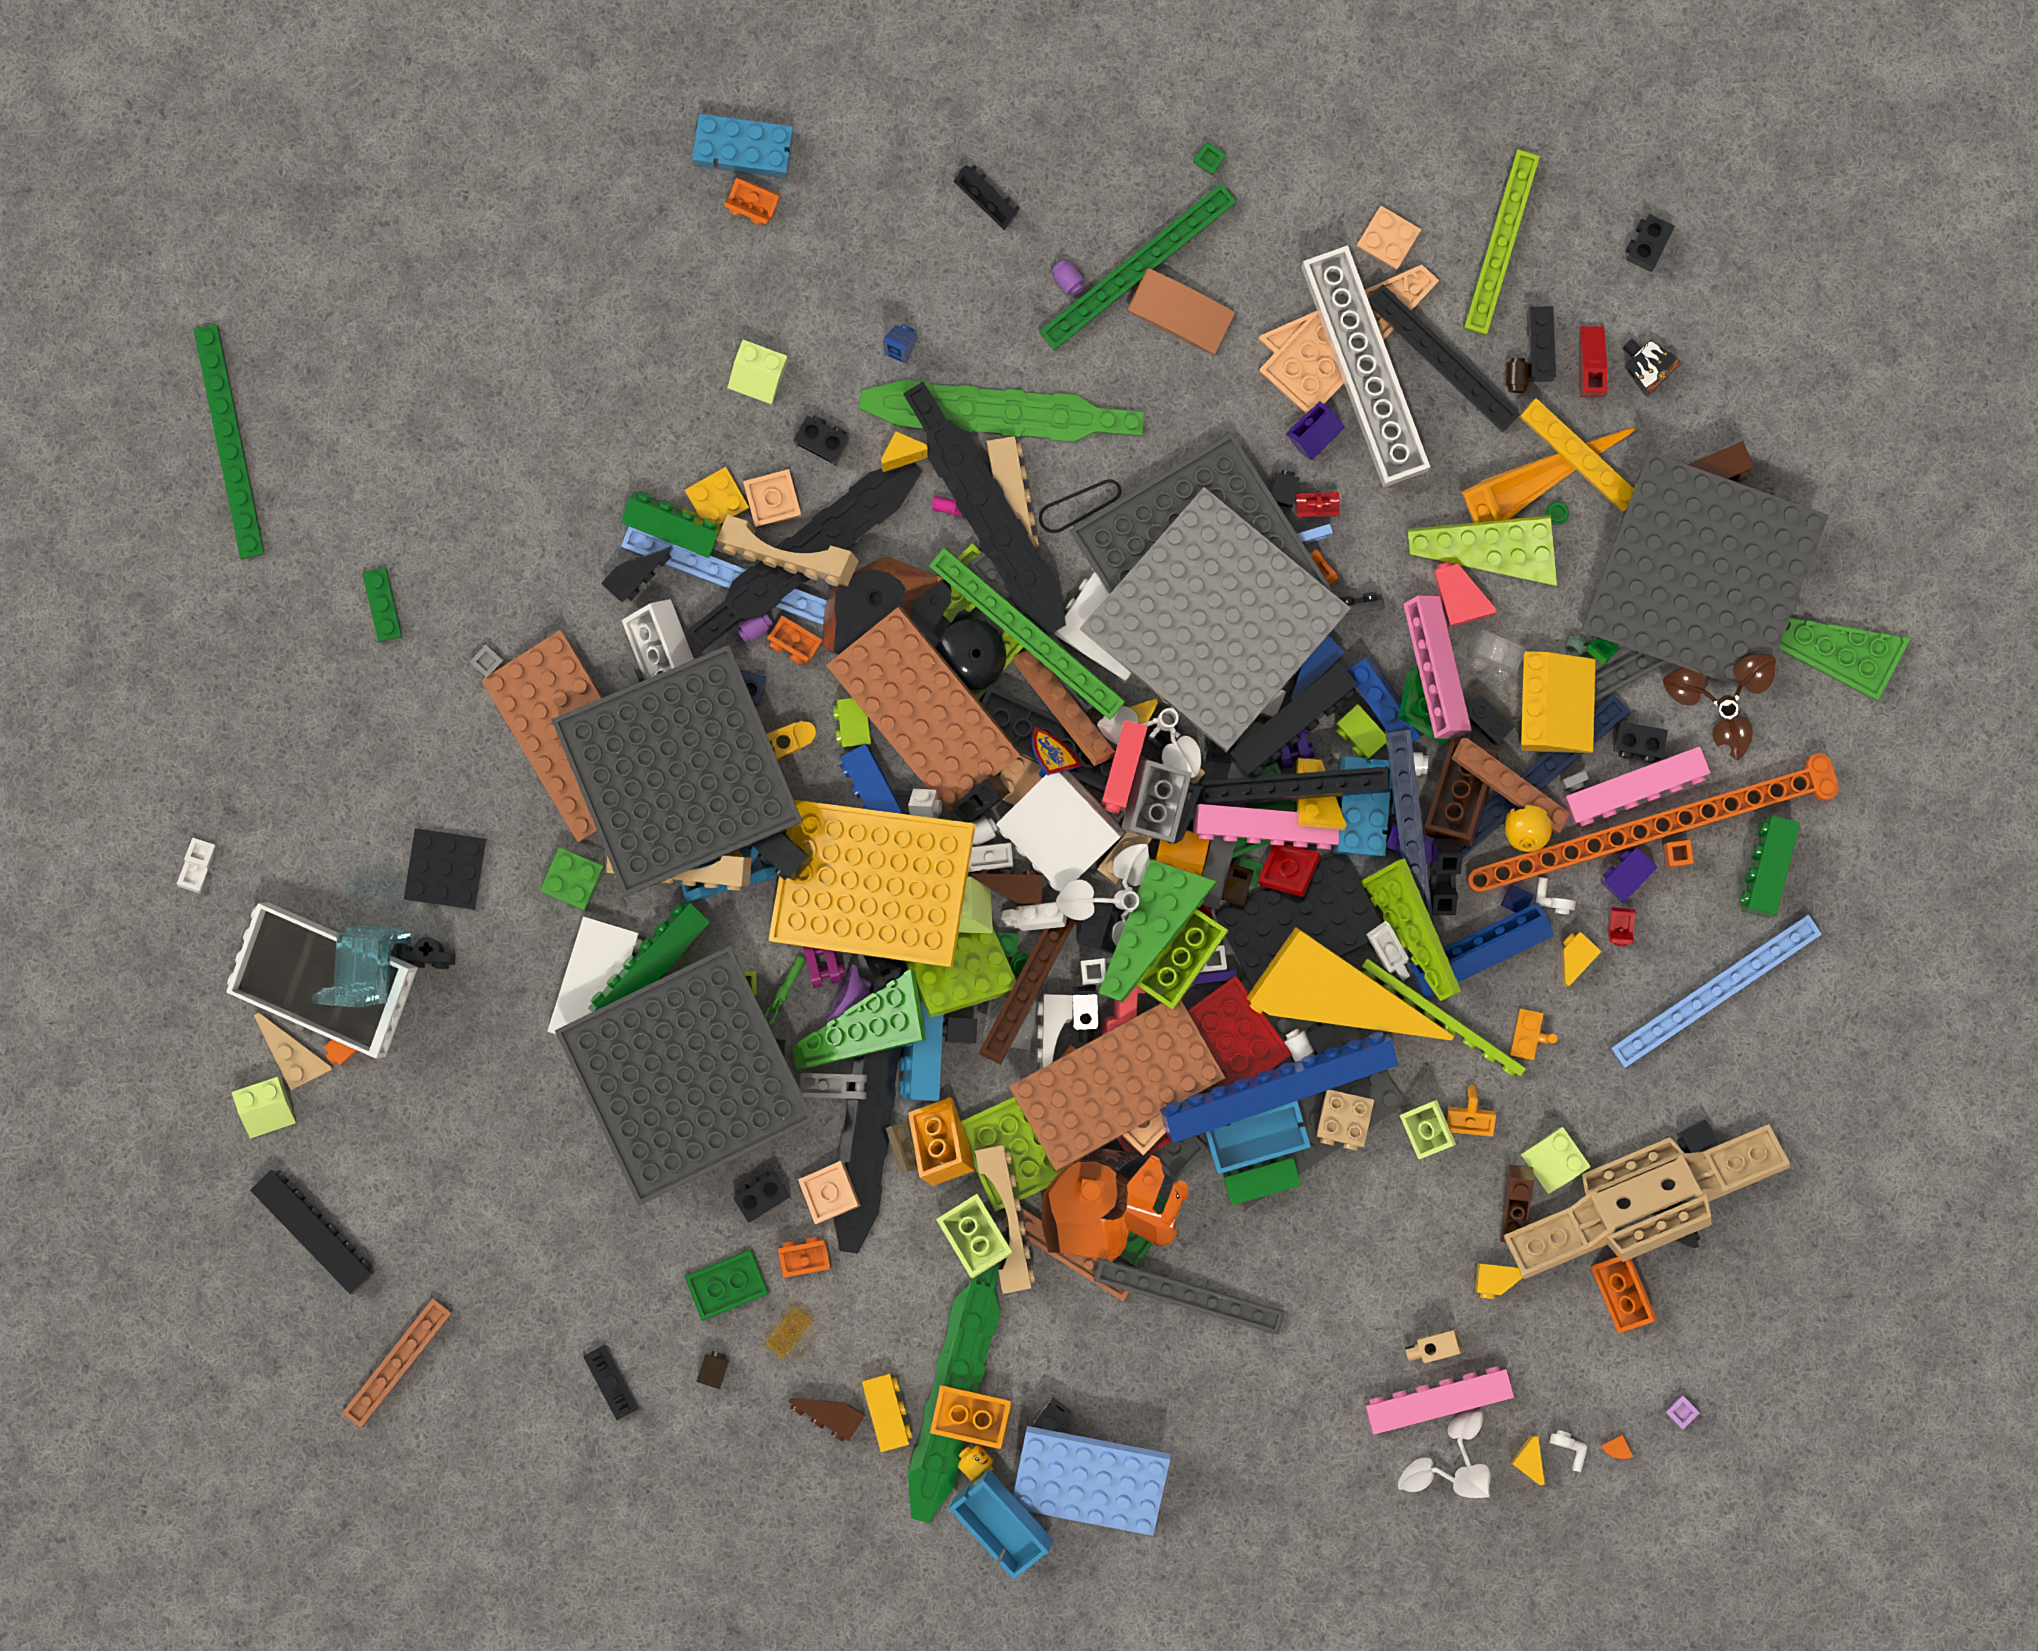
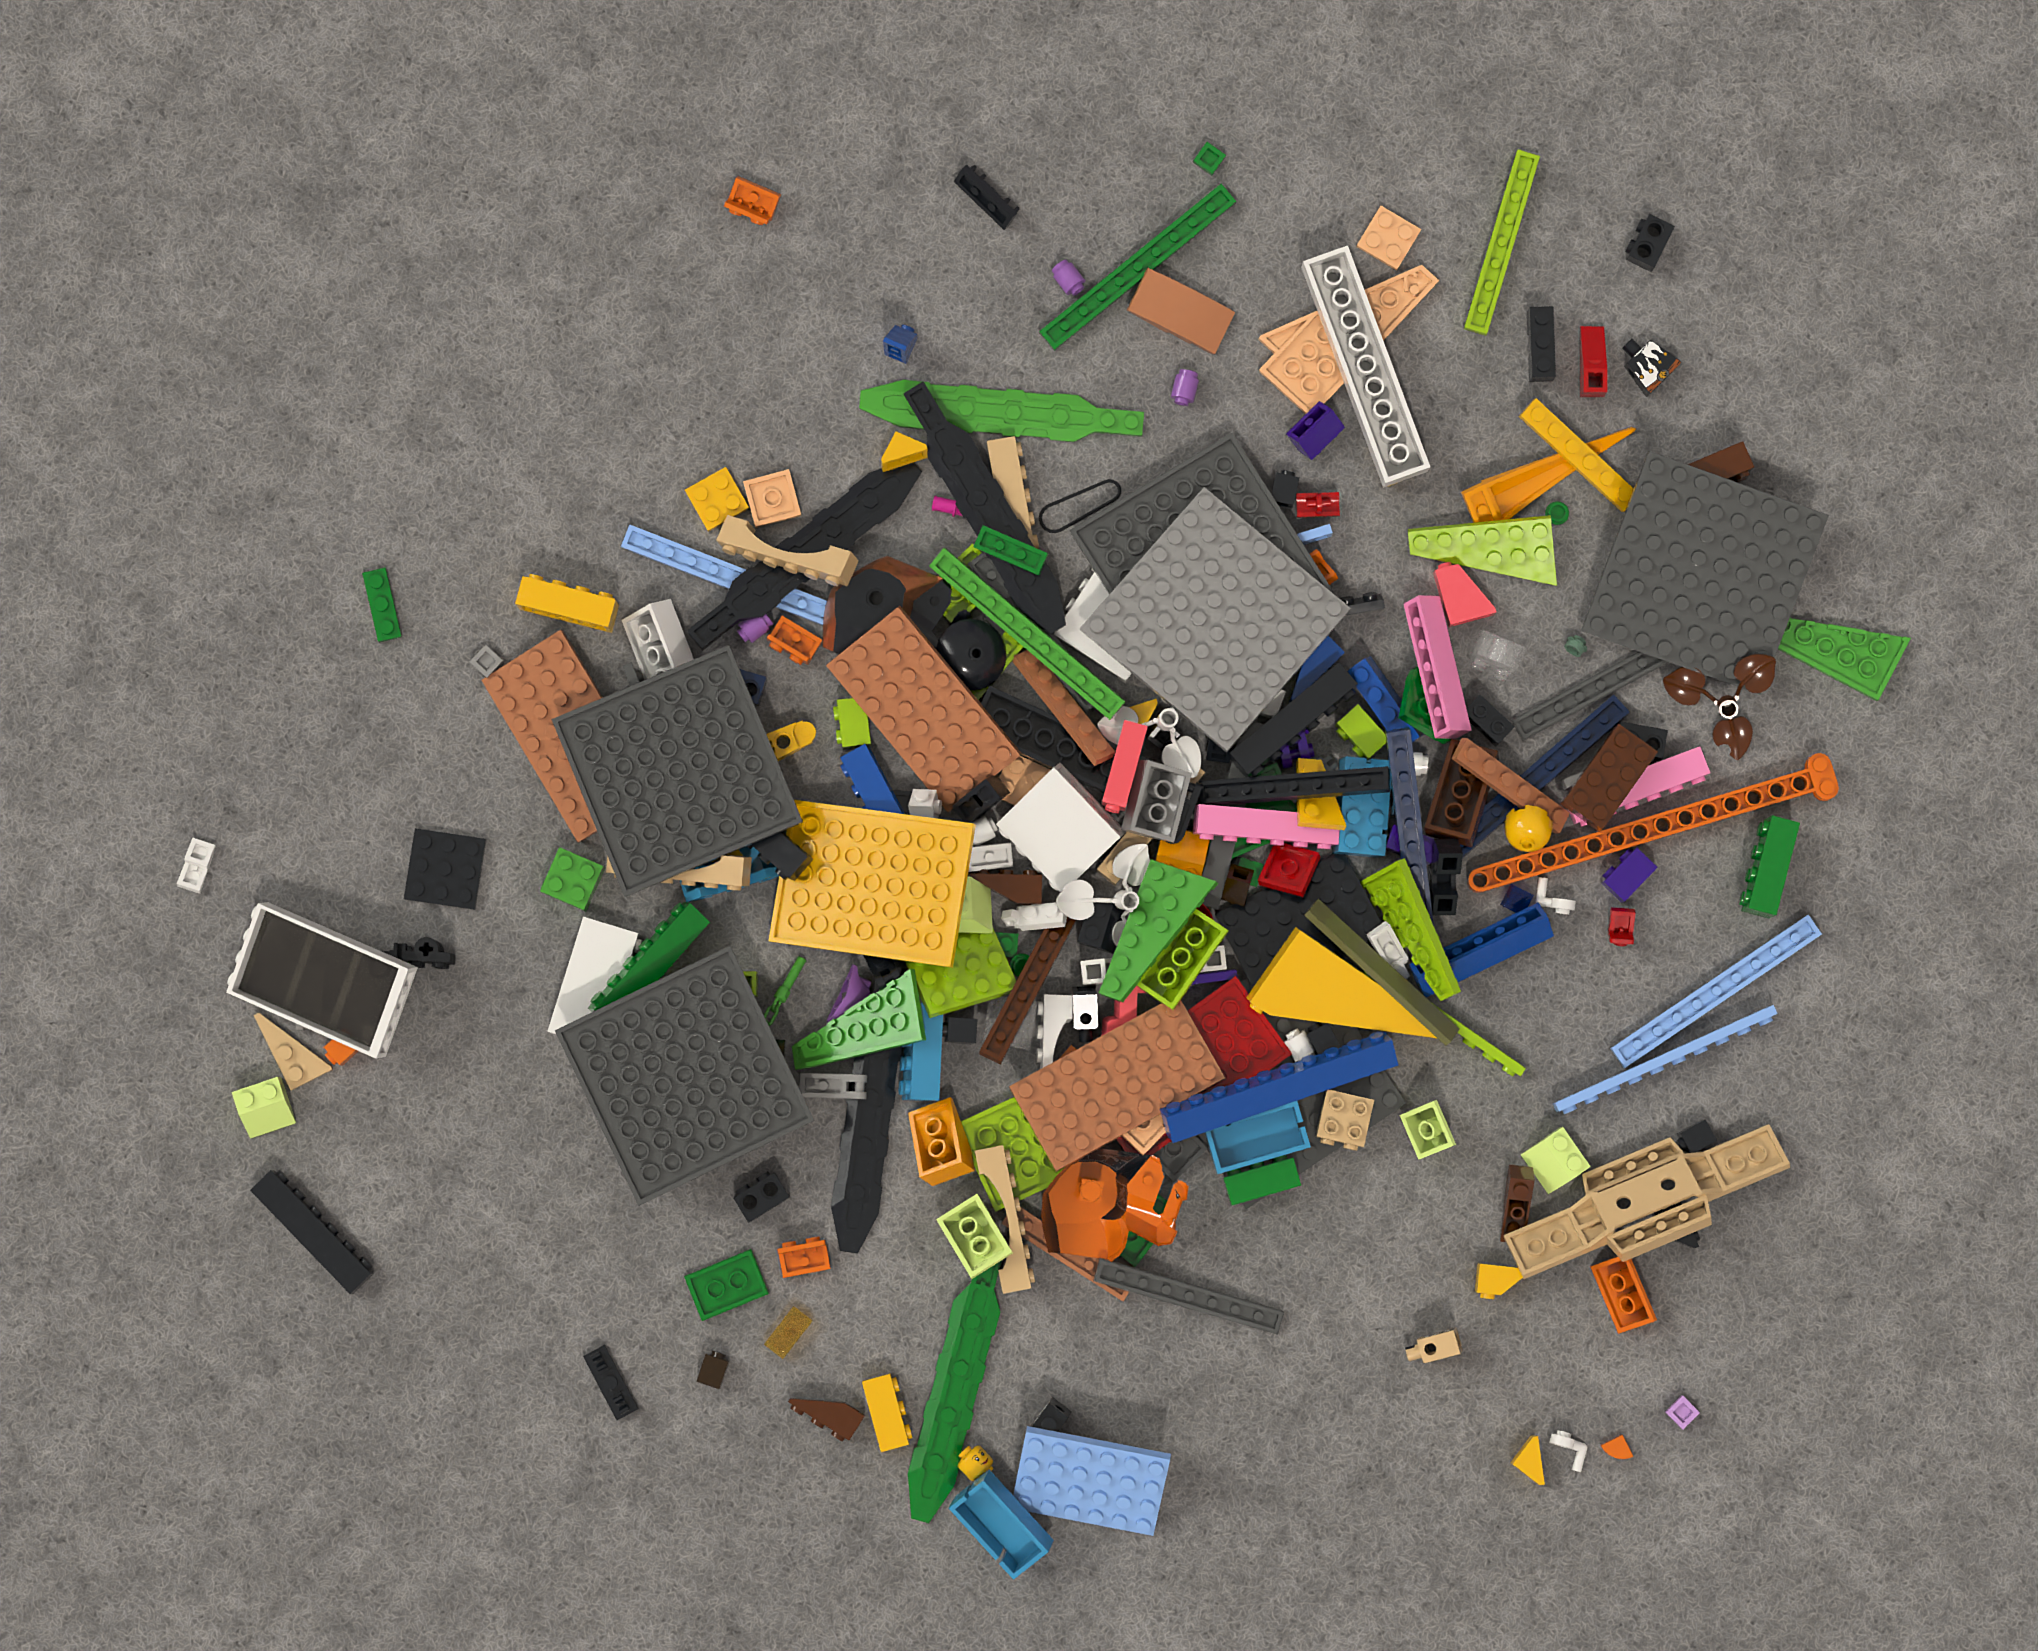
green plate [193,324,265,560] -> none
clear light blue bracket [312,924,411,1008] -> none
nougat plate [342,1298,452,1428] -> none
black slope [601,546,673,603] -> none
green brick [621,491,722,558] -> none
dark azure piece [692,114,794,179] -> none
yellowish green slope [727,340,788,405] -> none
black brick [793,415,849,466] -> none
light nougat plate [798,1161,861,1224] -> none
magenta brick [803,947,845,989] -> none
dark tan piece [885,1121,918,1174] -> none
light orange slope [930,1385,1014,1449] -> none
shield [1032,727,1082,778] -> none
bright pink brick [1364,1366,1514,1434] -> none
black plate [1368,284,1520,433] -> none
white plant [1398,1407,1491,1498] -> none
light orange plate [1446,1085,1496,1137] -> none
dark brown brick [1506,358,1530,393] -> none
light orange plate [1510,1009,1558,1061] -> none
yellow slope [1521,651,1596,753] -> none
yellow slope [1561,932,1601,987] -> none
green plate [1586,637,1620,666] -> none
orange brick [1663,840,1694,869] -> none
none -> yellow brick [515,574,619,633]
none -> green plate [973,525,1049,576]
none -> medium lavender brick [1171,369,1199,406]
none -> olive tile [1305,899,1459,1046]
none -> light blue plate [1553,1005,1777,1114]
none -> reddish brown brick [1560,724,1658,832]

